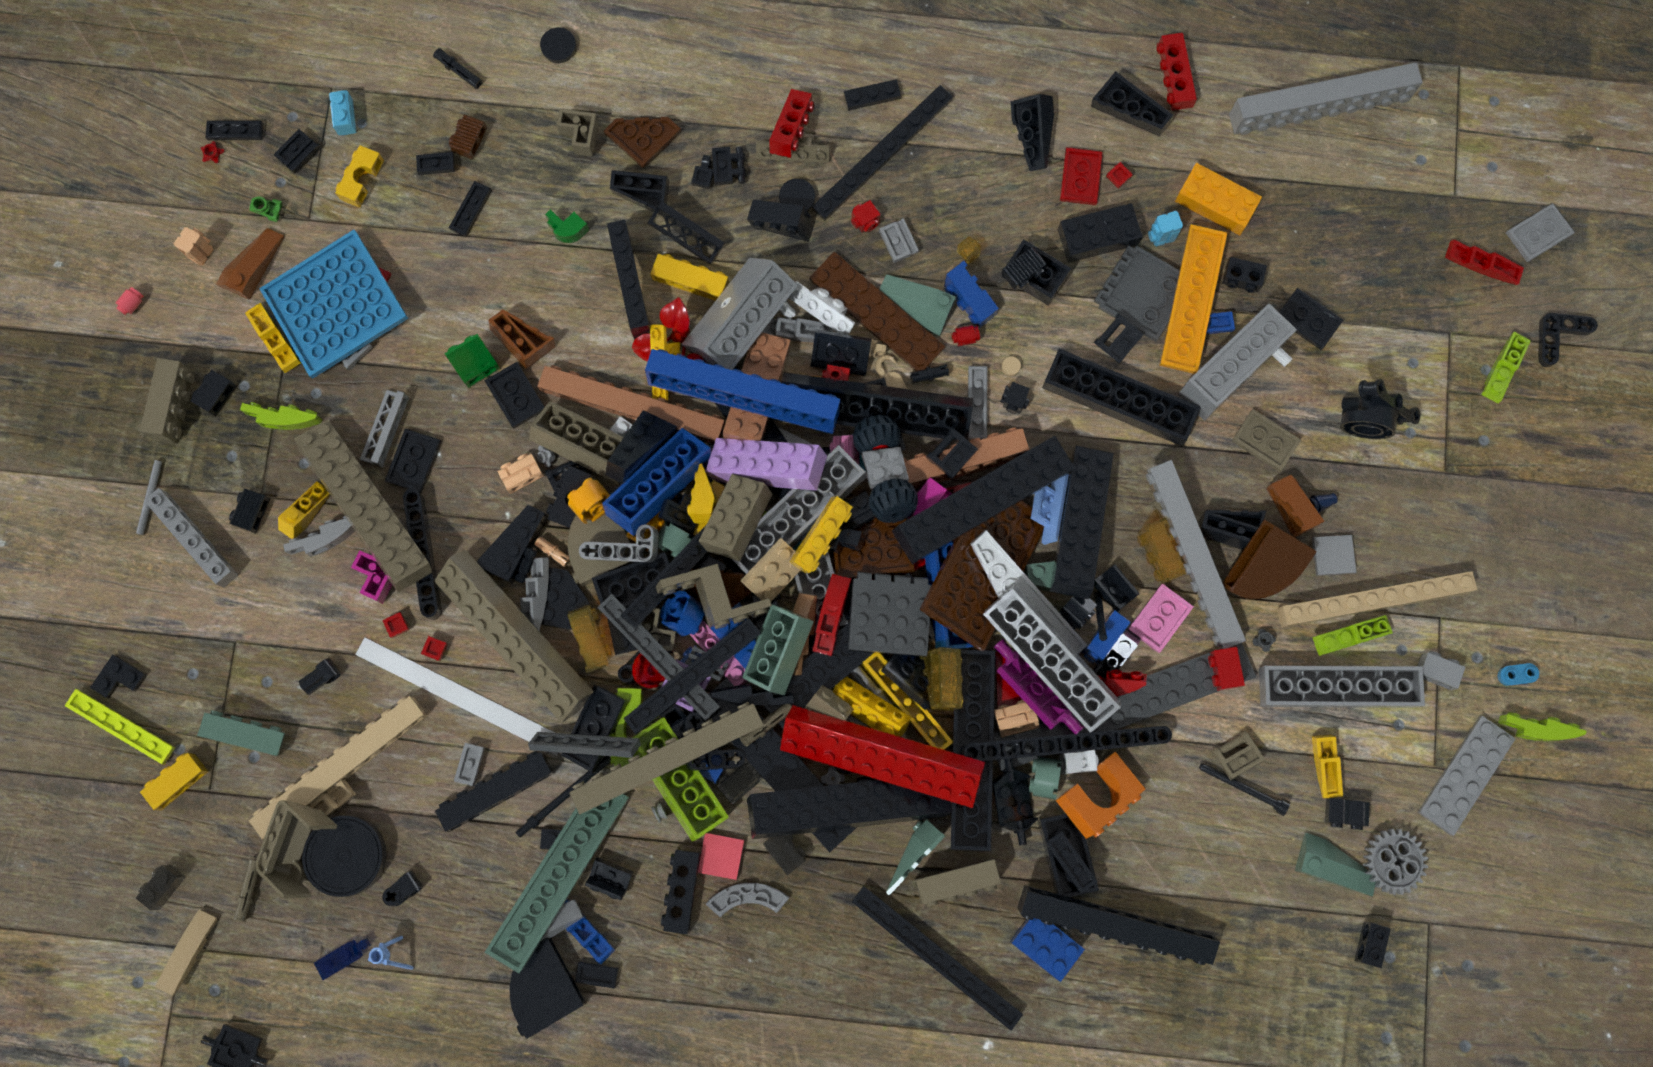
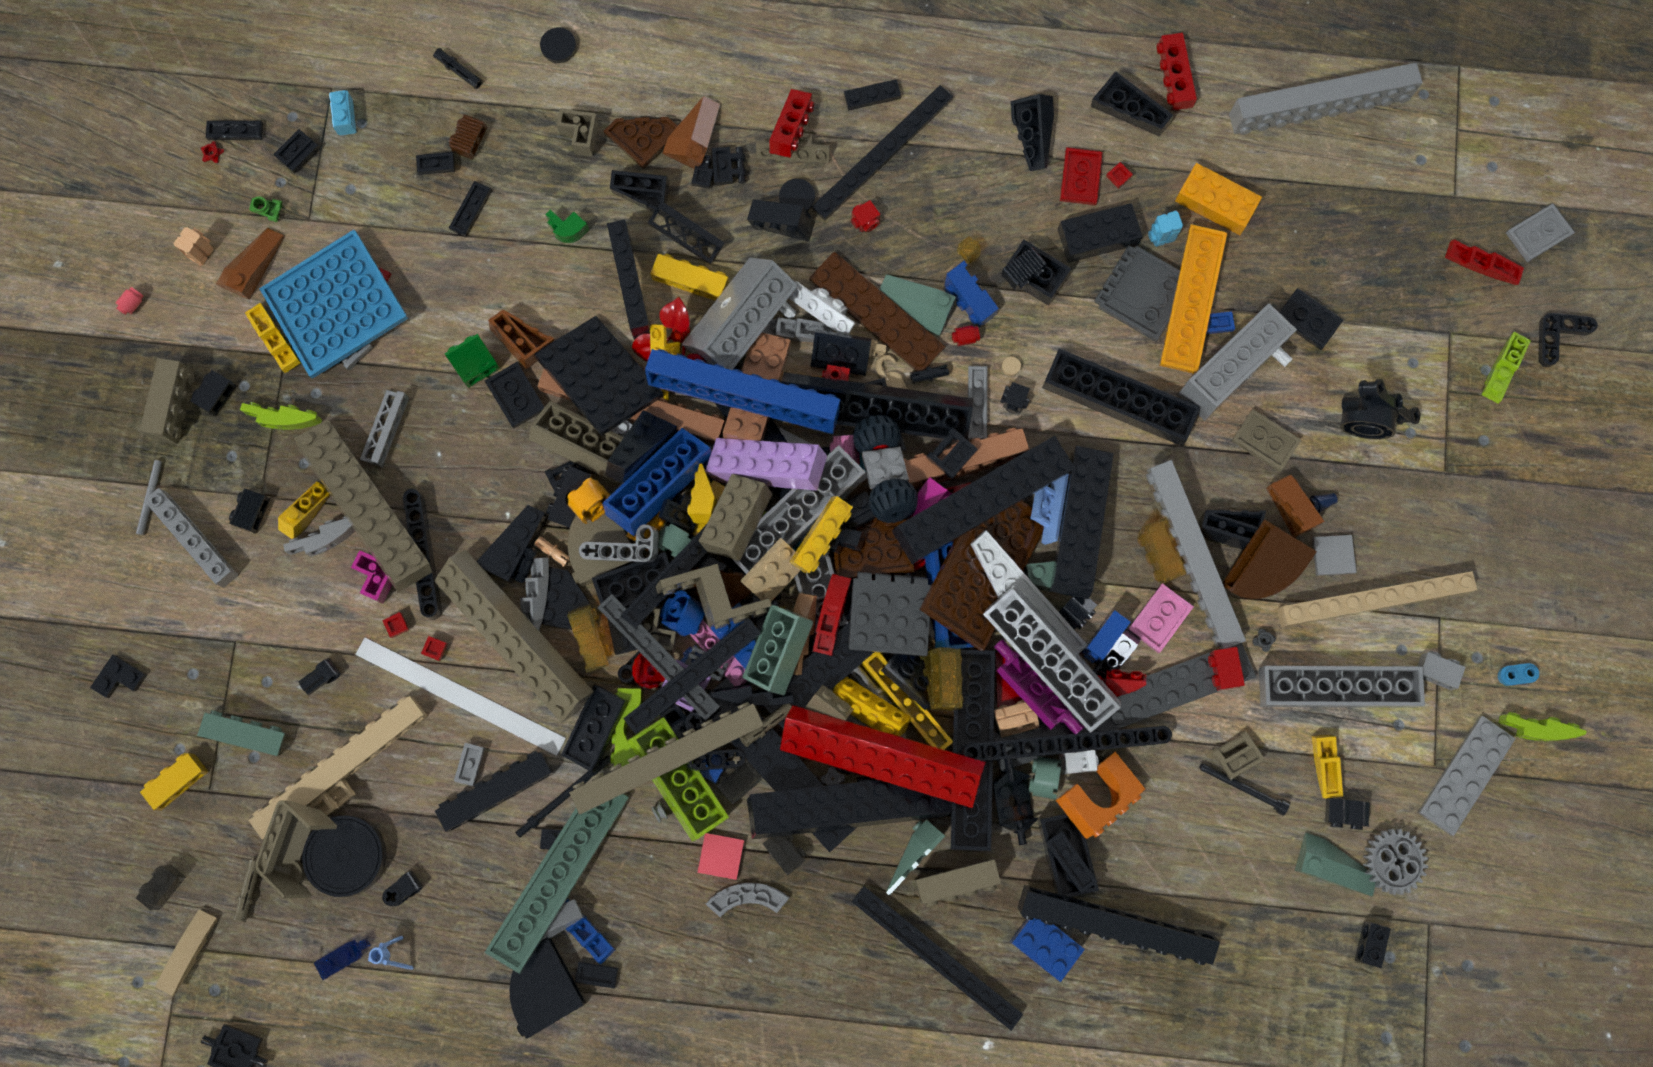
neon yellow plate [65,689,176,765] -> none
yellow arch [335,145,384,208] -> none
black tile [385,429,442,494] -> none
light nougat brick [497,453,544,494] -> none
dark grey plate [528,732,641,758] -> none
light grey plate [537,446,555,467] -> none
black bracket [585,857,634,900] -> none
black brick [661,850,701,934] -> none
light grey plate [879,218,919,263] -> none
black plate [1094,313,1144,363] -> none
black bracket [1094,564,1139,612] -> none
black bar [1094,592,1107,641] -> none
black brick [1222,257,1267,293] -> none
lime slope [1312,615,1393,656] -> none
none -> black plate [535,316,664,436]
none -> dark orange wedge [662,96,720,169]

